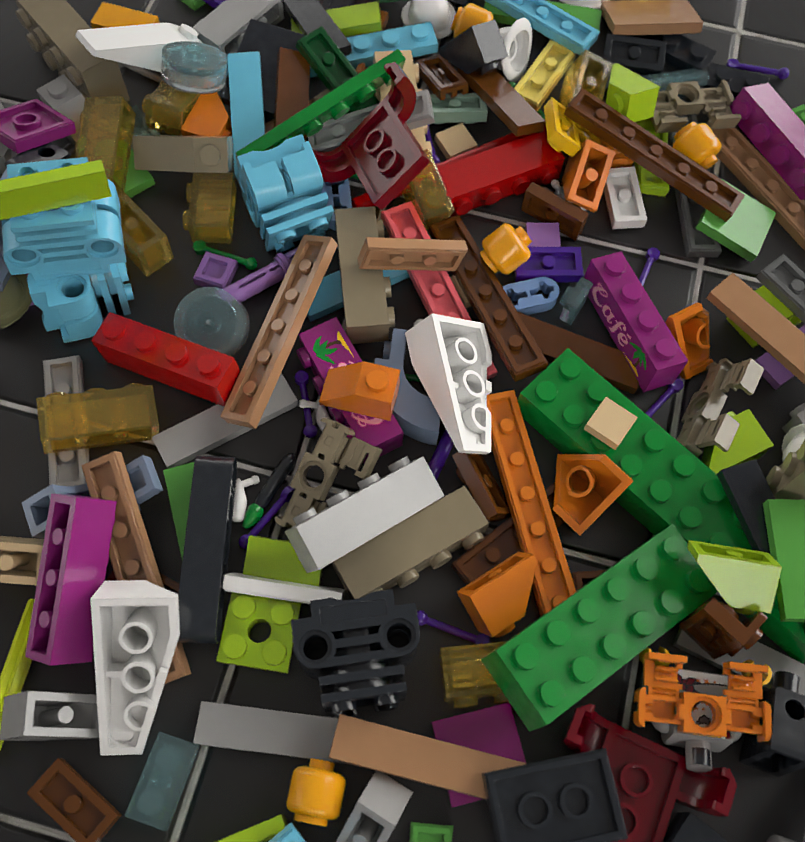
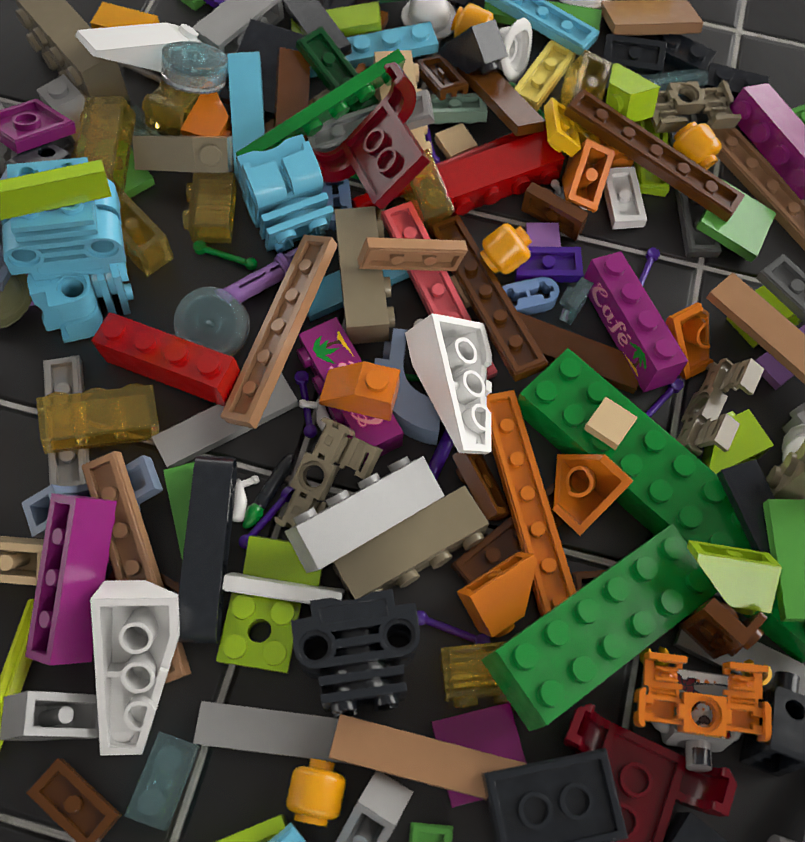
medium lavender tile [193,251,239,292] -> none
dark purple hinge [726,59,790,80] -> none

